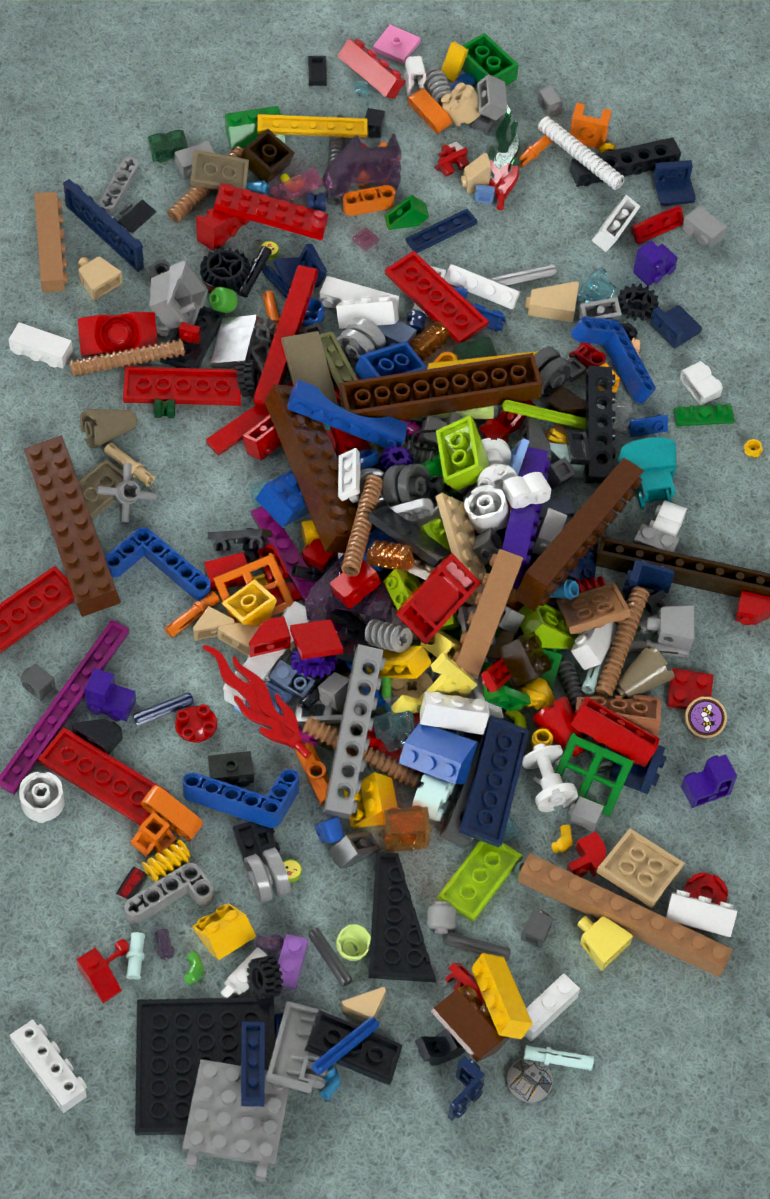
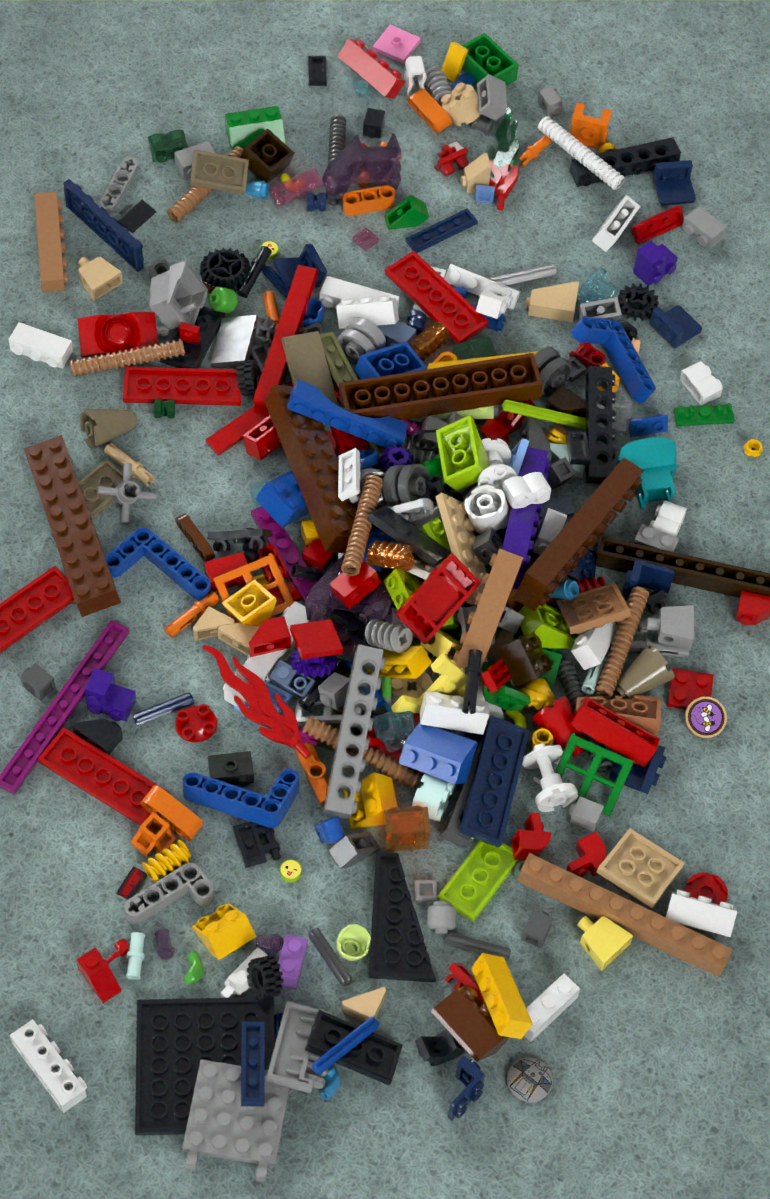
white brick [19,772,65,823] -> none
red wedge [196,209,250,252] -> none
red plate [213,183,328,241] -> none
light grey wheel [244,847,291,904] -> none
yellow tile [257,114,367,138] -> none
light aqua pin [524,1045,594,1071] -> none
yellow arm [551,825,573,853] -> none
dark purple brick [681,754,737,808] -> none
none -> reddish brown beam [175,513,215,562]
none -> light grey tile [414,880,438,903]
none -> black pin [462,649,482,714]
none -> white brick [476,283,513,319]
none -> red brick [511,812,551,860]

